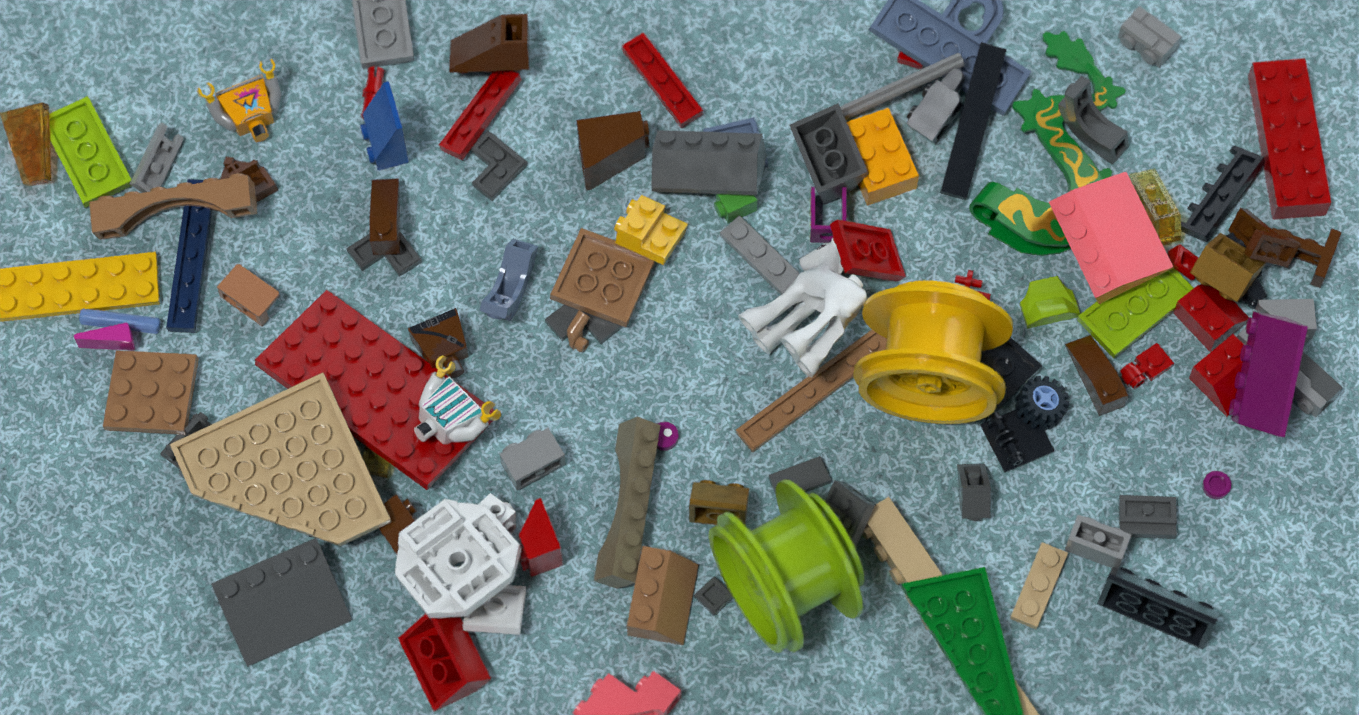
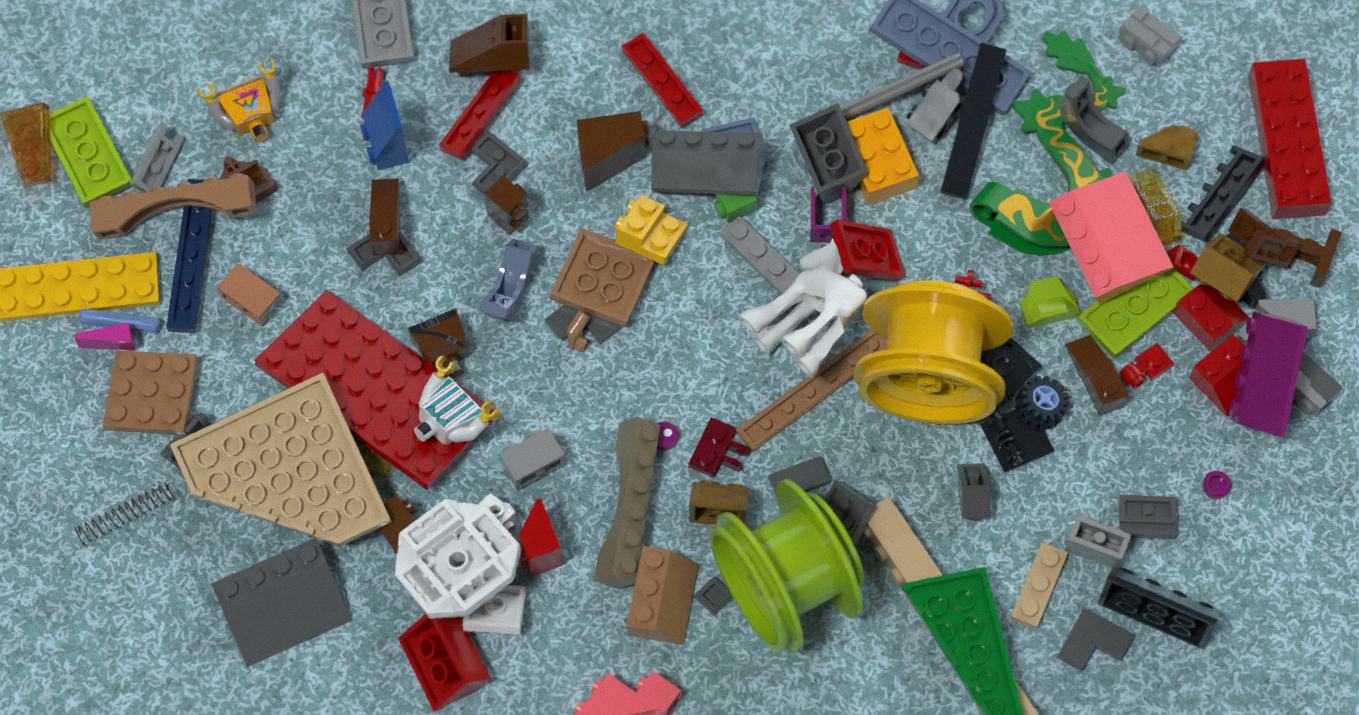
none -> piece [74,482,174,546]
none -> reddish brown brick [484,175,529,235]
none -> dark red hinge [688,417,750,478]
none -> dark grey tile [1057,608,1134,671]
none -> pearl gold slope [1135,125,1199,171]

